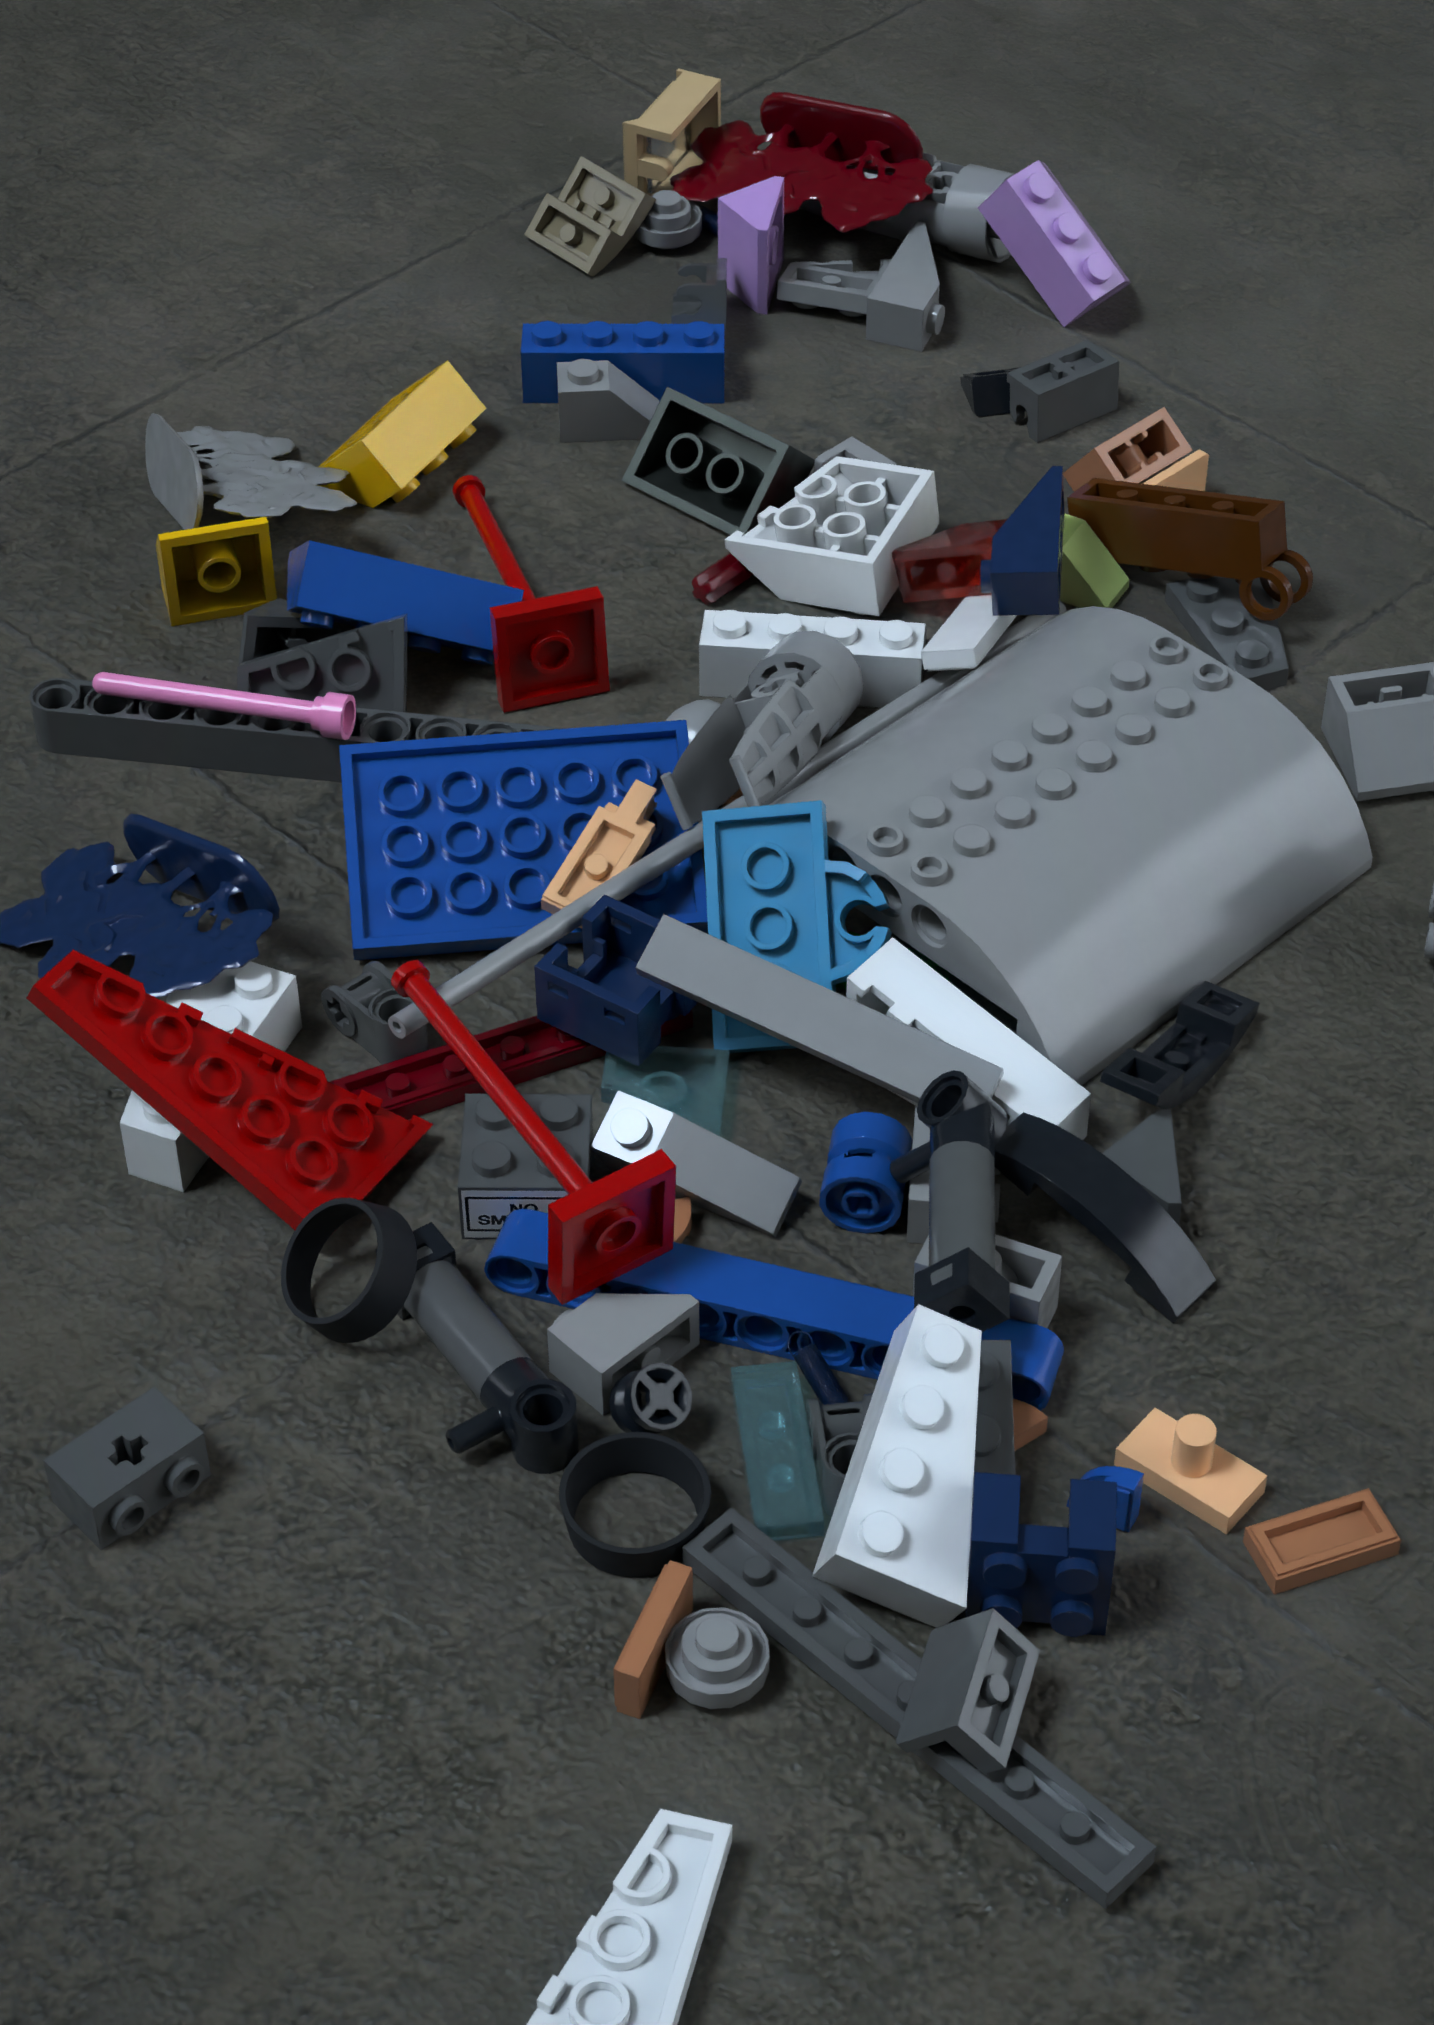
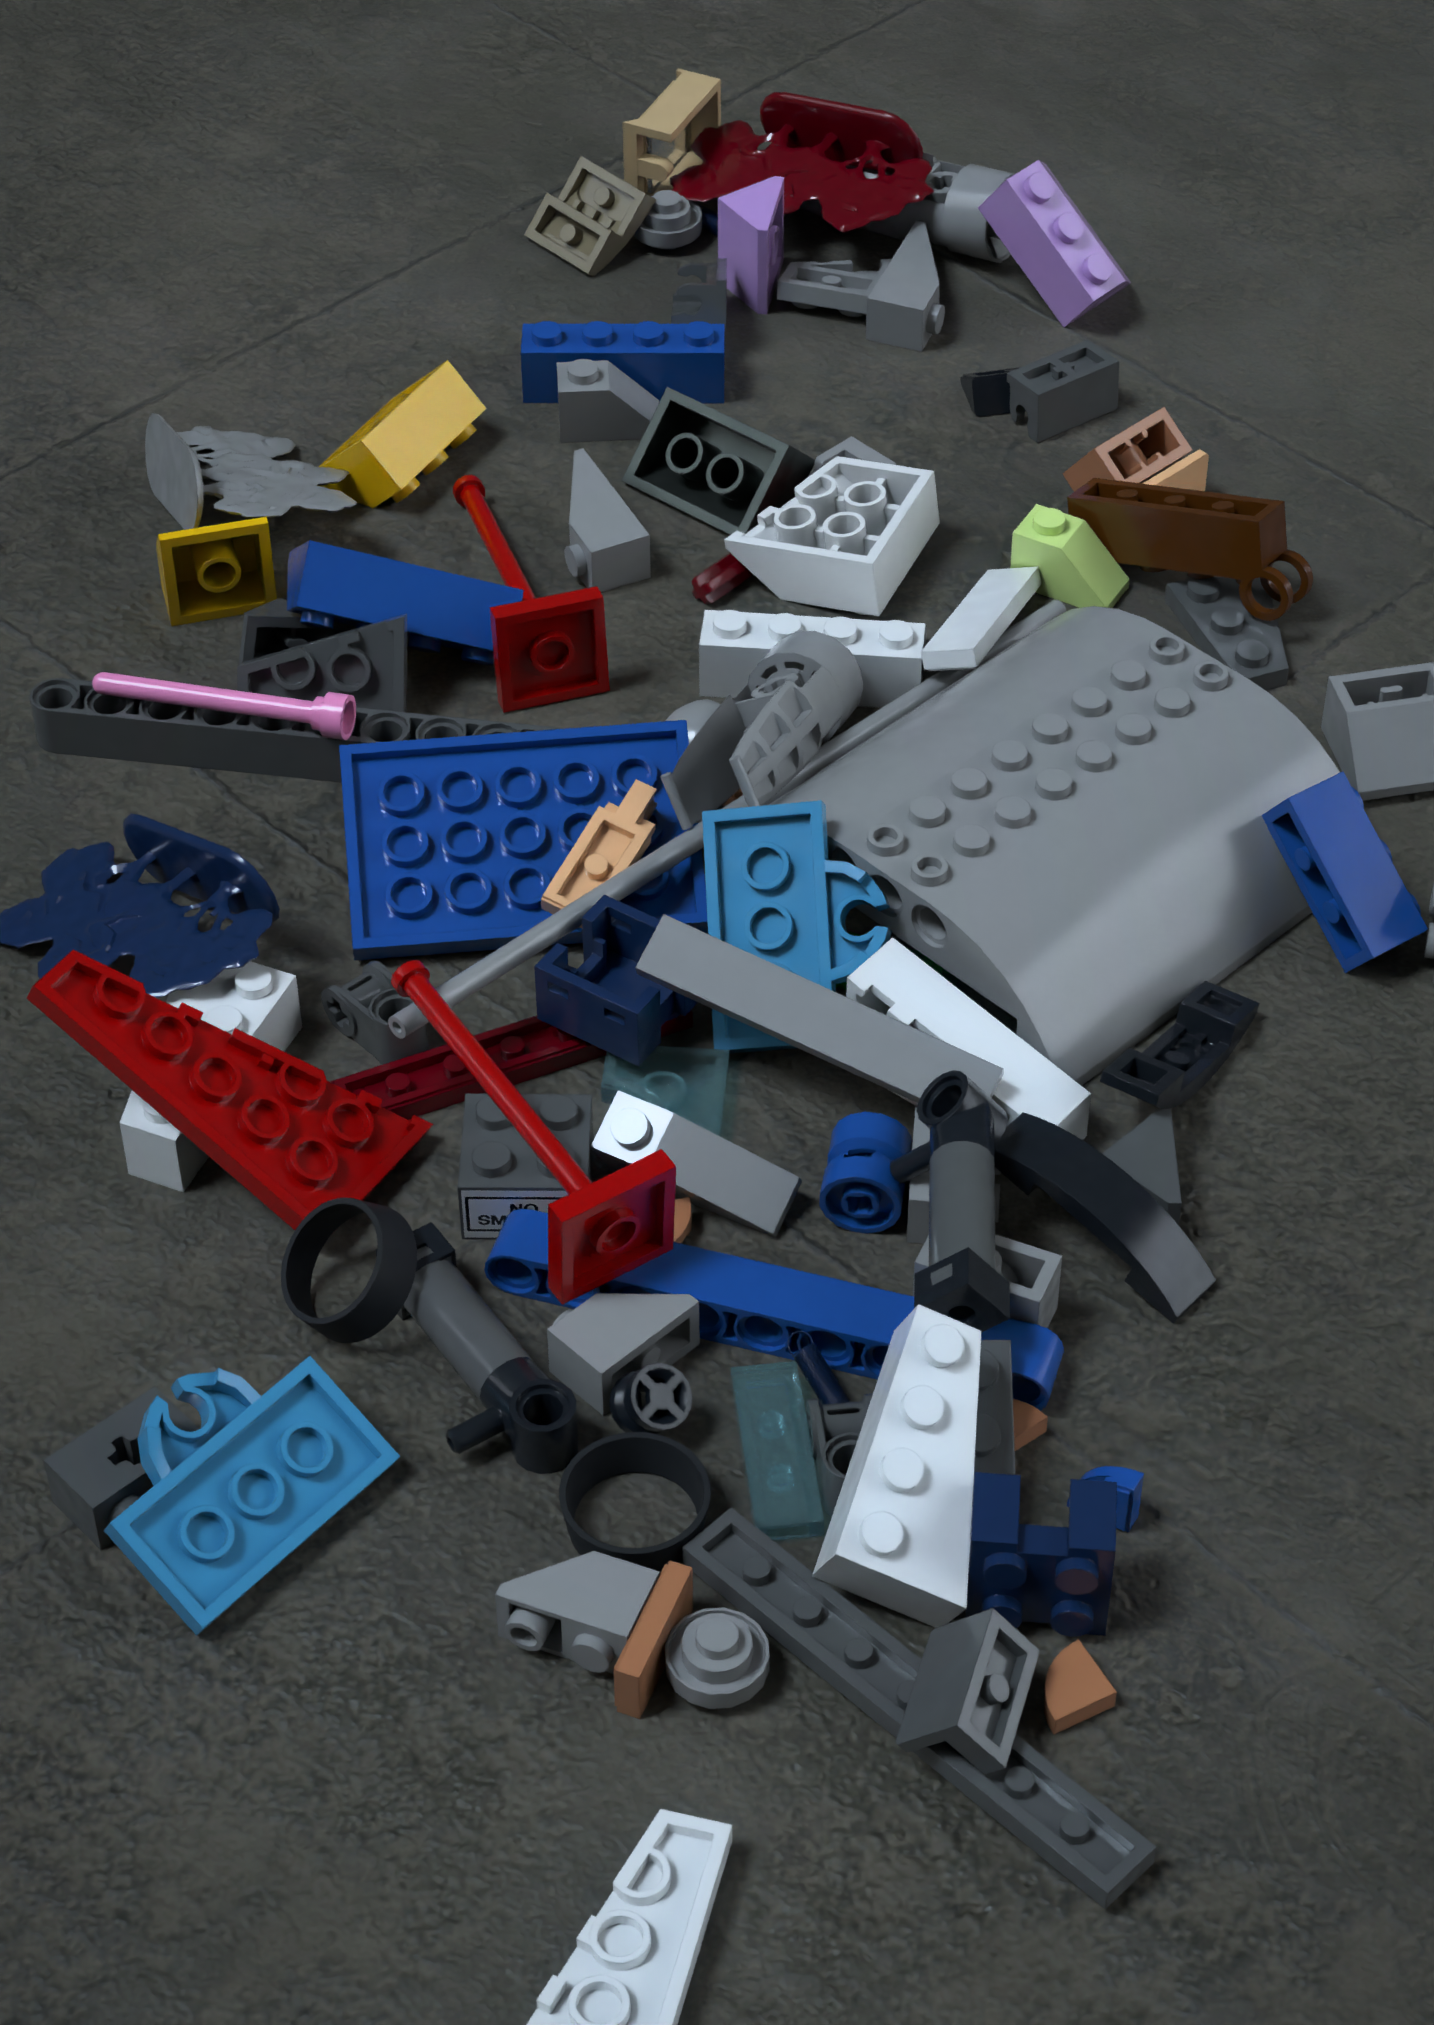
clear red slope [891,519,1007,603] -> none
dark blue slope [980,466,1065,616] -> none
light nougat tile [1114,1408,1268,1535] -> none
nougat tile [1243,1488,1401,1595] -> none
none -> dark azure plate [104,1356,401,1636]
none -> light grey slope [495,1551,659,1674]
none -> light grey slope [565,448,651,592]
none -> nougat tile [1044,1639,1117,1735]
none -> blue brick [1261,771,1428,973]

